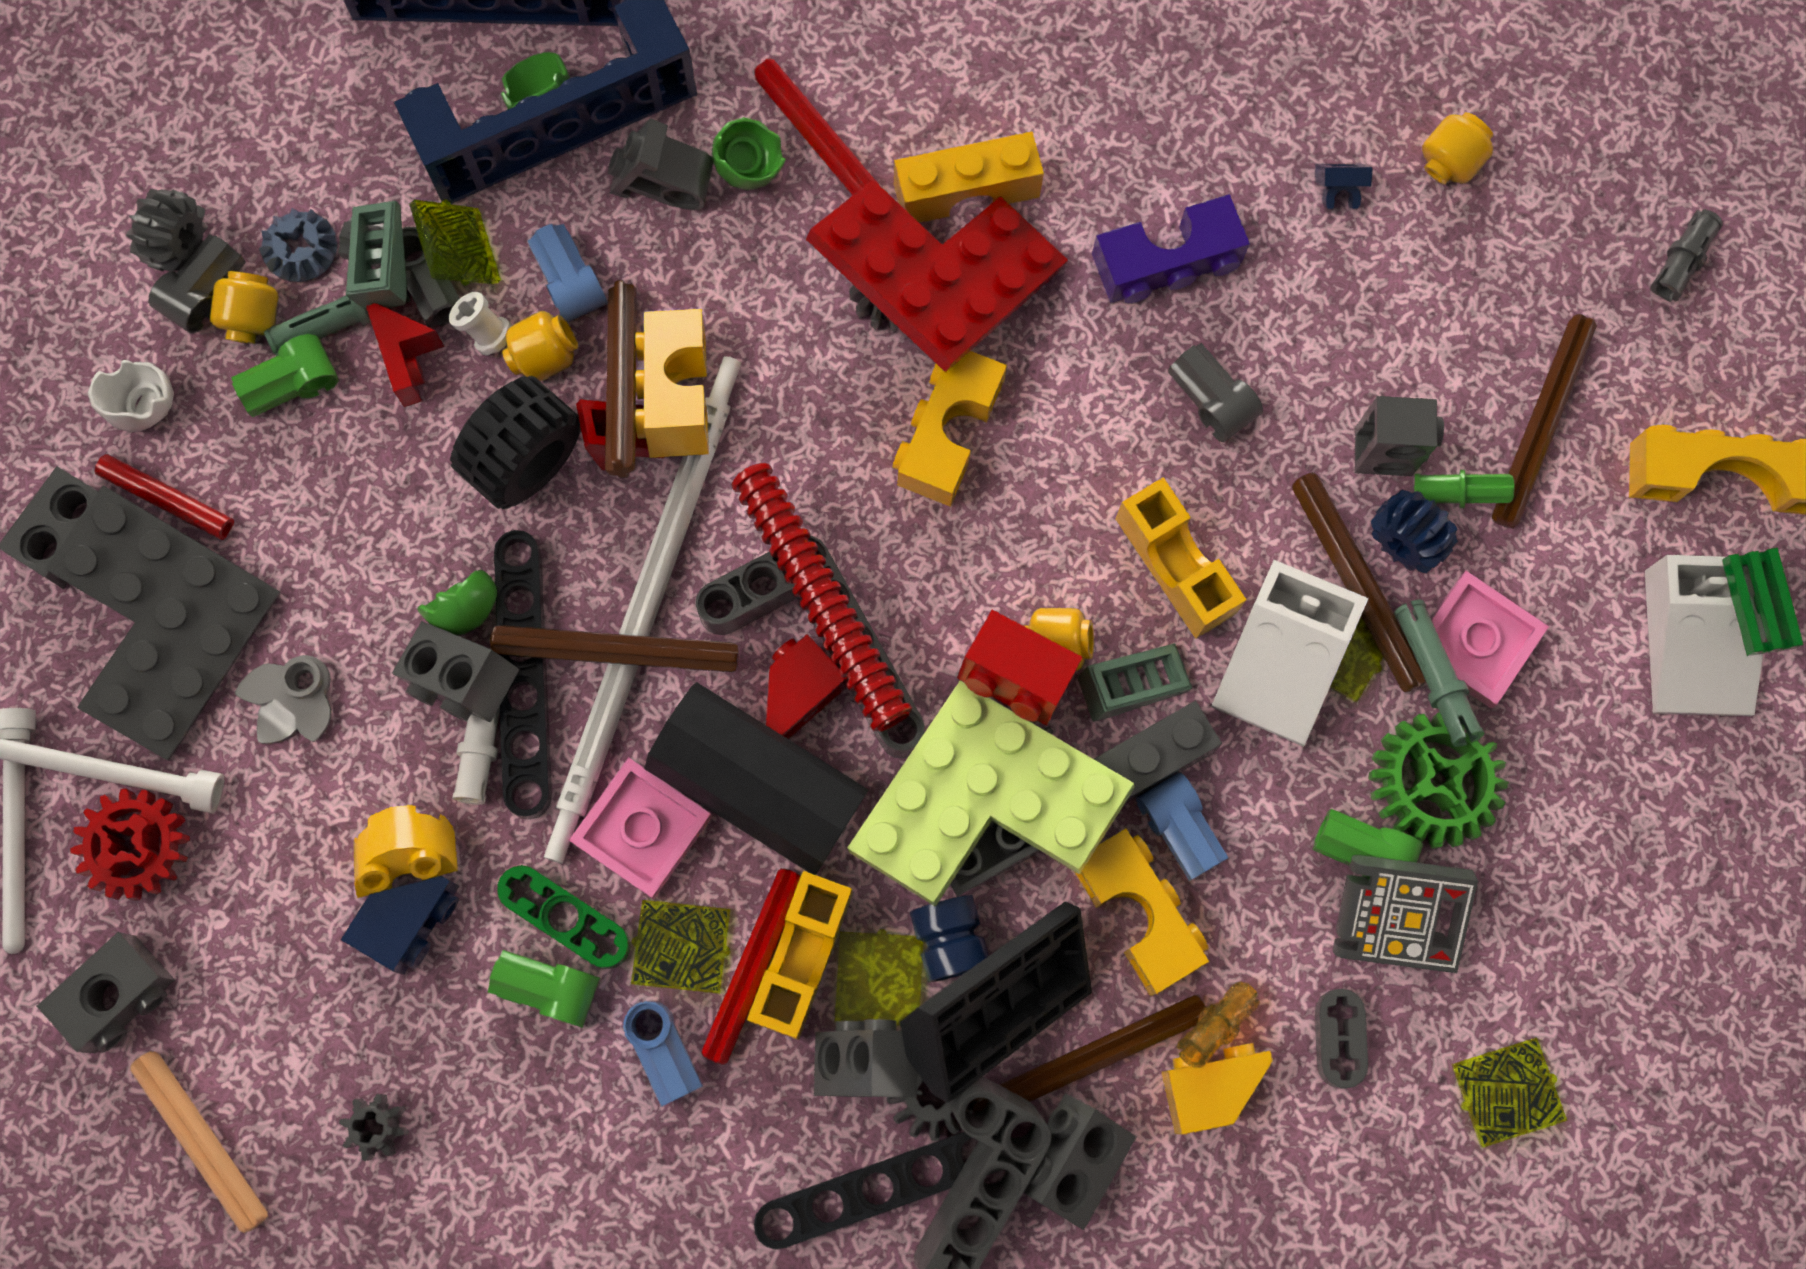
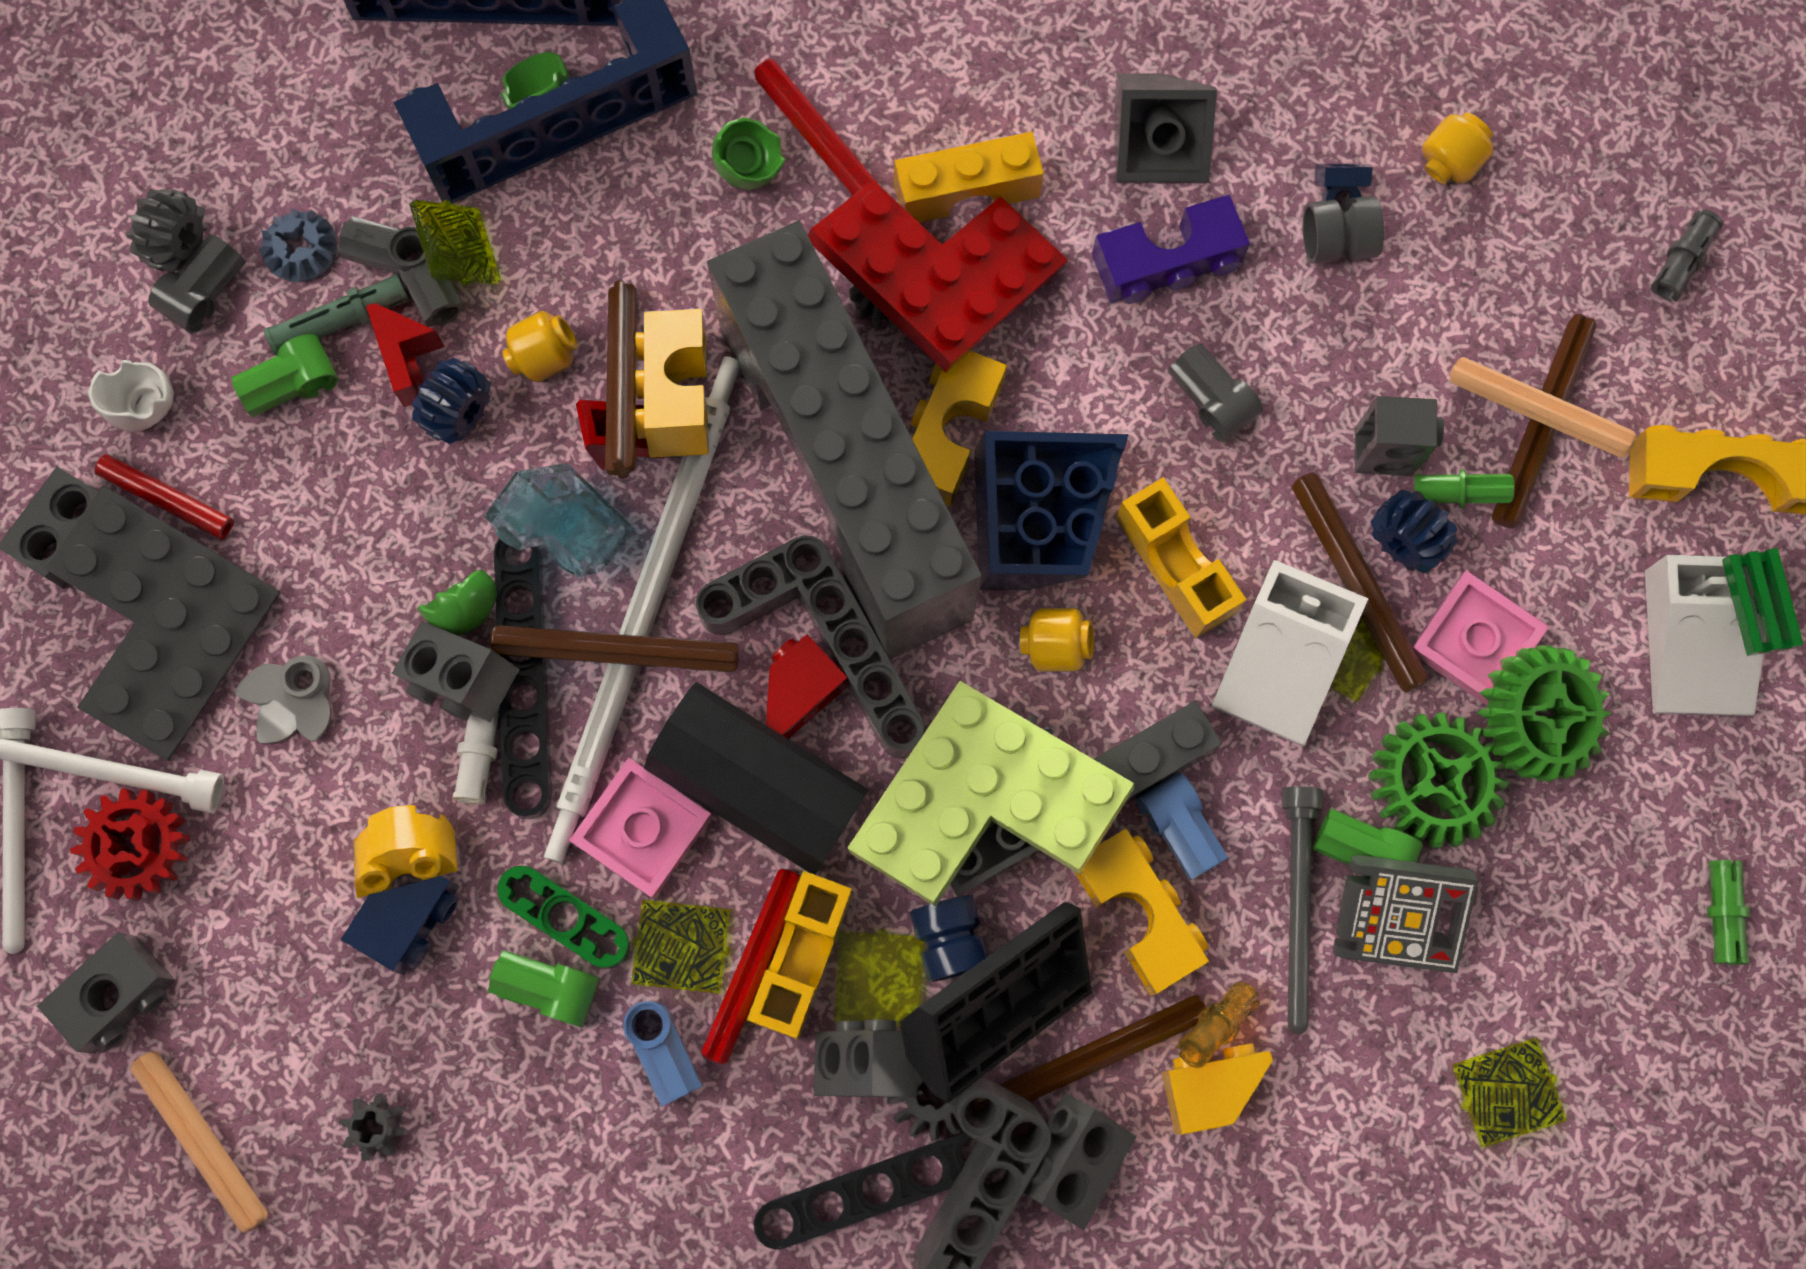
yellow head [210,271,279,344] -> none
sand green slope [346,200,407,310] -> none
white bush [449,292,512,356] -> none
black tyre [450,376,581,509] -> none
medium blue piece [528,224,608,323] -> none
dark grey pin [608,118,714,210] -> none
red piece [731,463,912,732] -> none
red slope [957,610,1083,726] -> none
sand green slope [1077,643,1192,722] -> none
dark grey beam [1315,988,1368,1089] -> none
sand green pin [1394,599,1485,747] -> none
none -> dark blue gear [412,357,491,444]
none -> clear light blue brick [484,463,635,578]
none -> dark grey arch [707,220,982,660]
none -> dark blue wedge [974,431,1129,590]
none -> dark grey slope [1114,73,1217,182]
none -> dark grey piece [1282,787,1323,1034]
none -> dark grey wheel [1302,196,1384,264]
none -> light nougat axle [1450,357,1636,458]
none -> bright green gear [1476,645,1613,781]
none -> bright green pin [1706,860,1751,965]

